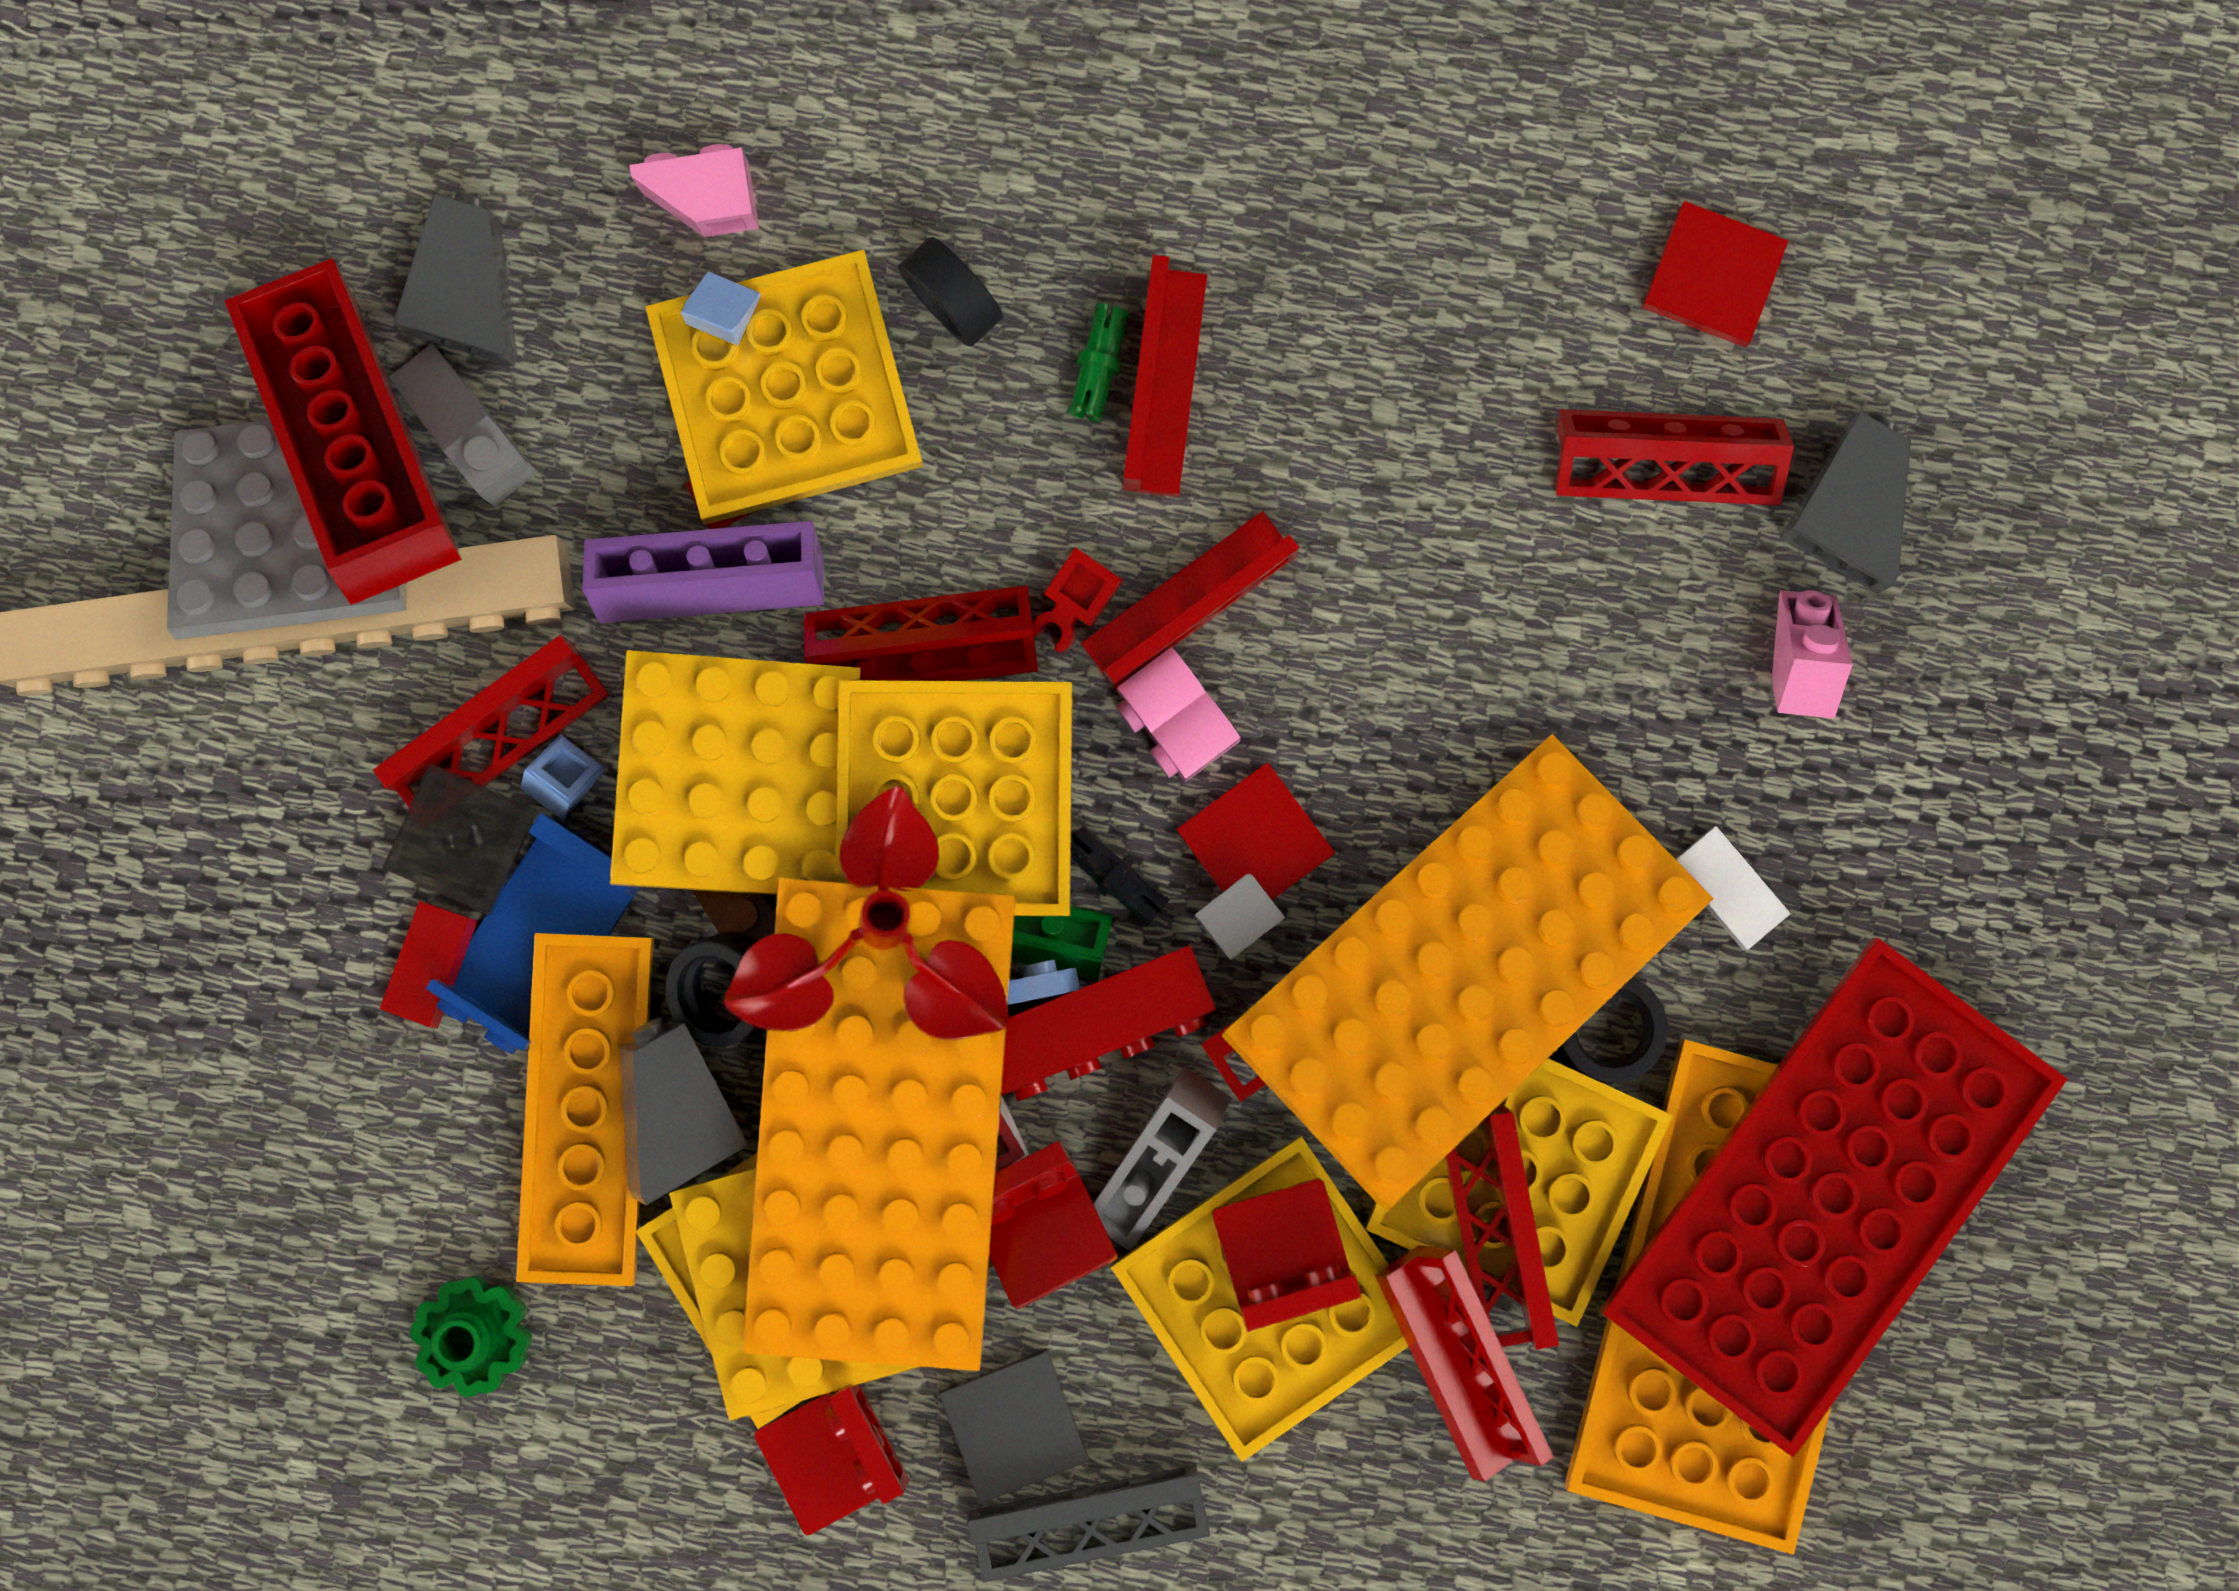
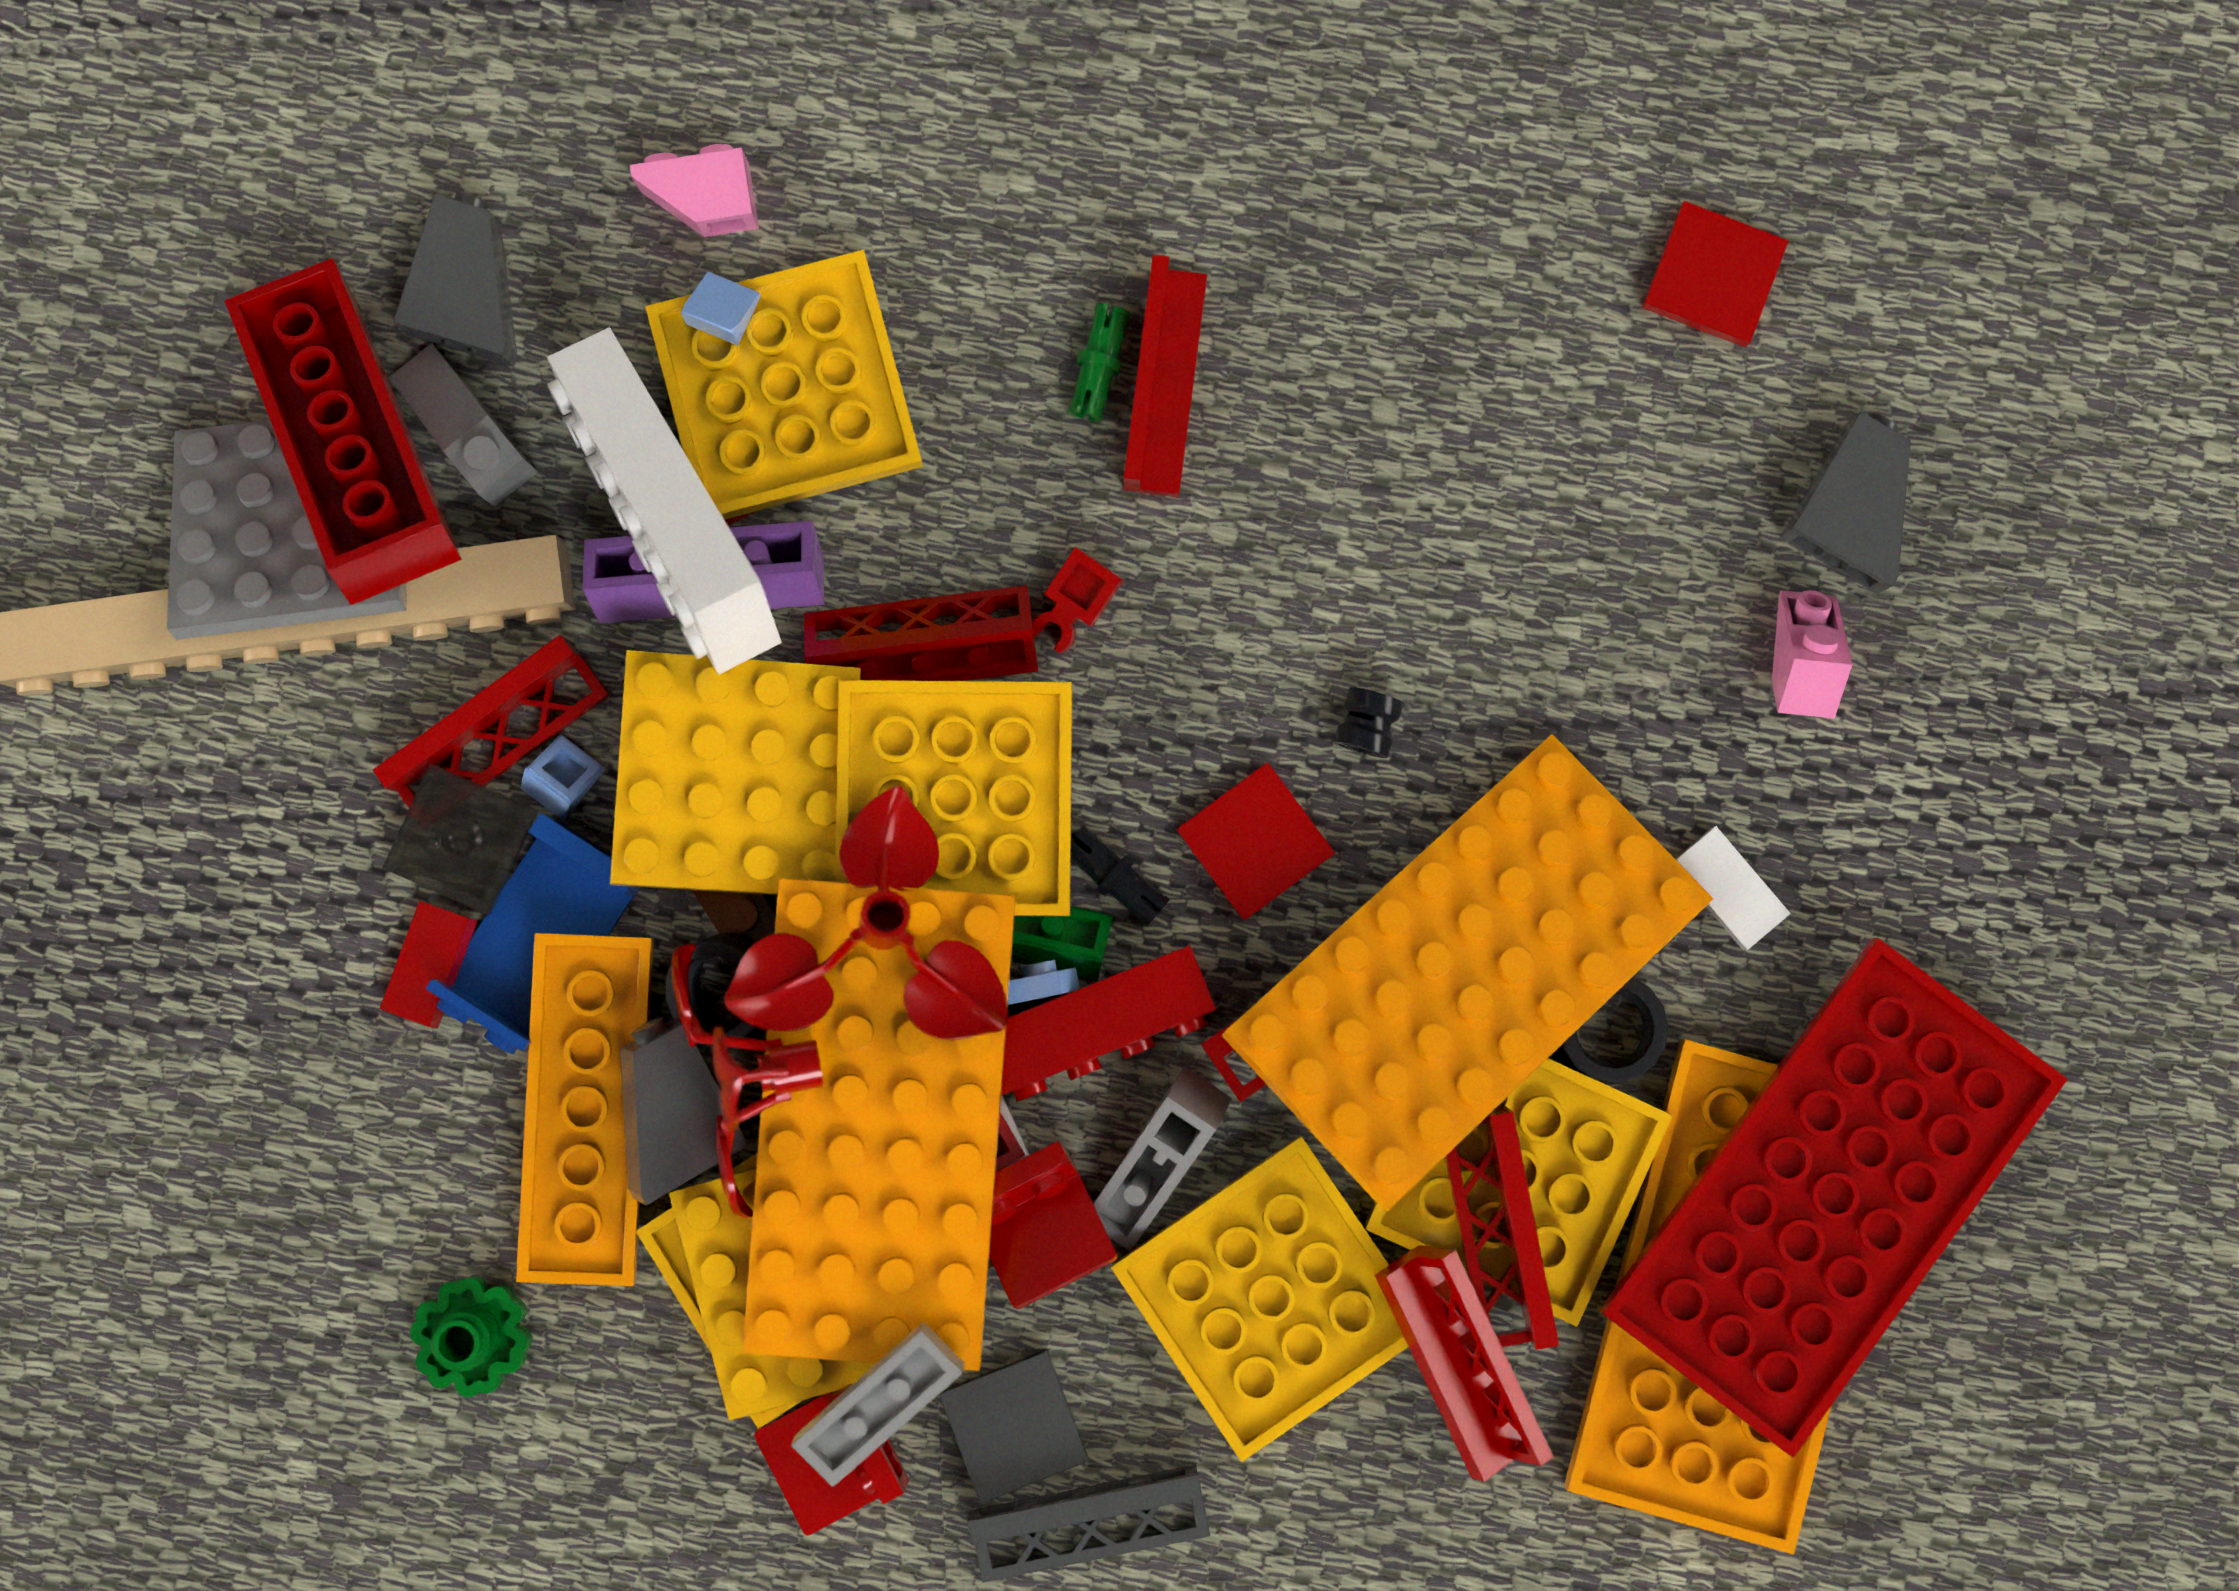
black tyre [898,237,1003,347] -> none
red fence [1081,511,1300,691] -> none
bright pink brick [1115,647,1241,783] -> none
light grey panel [1194,874,1285,961] -> none
red bracket [1212,1178,1362,1332] -> none
red fence [1555,409,1794,506] -> none
none -> white brick [547,327,782,675]
none -> red plant [671,944,824,1219]
none -> light grey plate [791,1321,965,1487]
none -> black wheel [1333,687,1404,758]

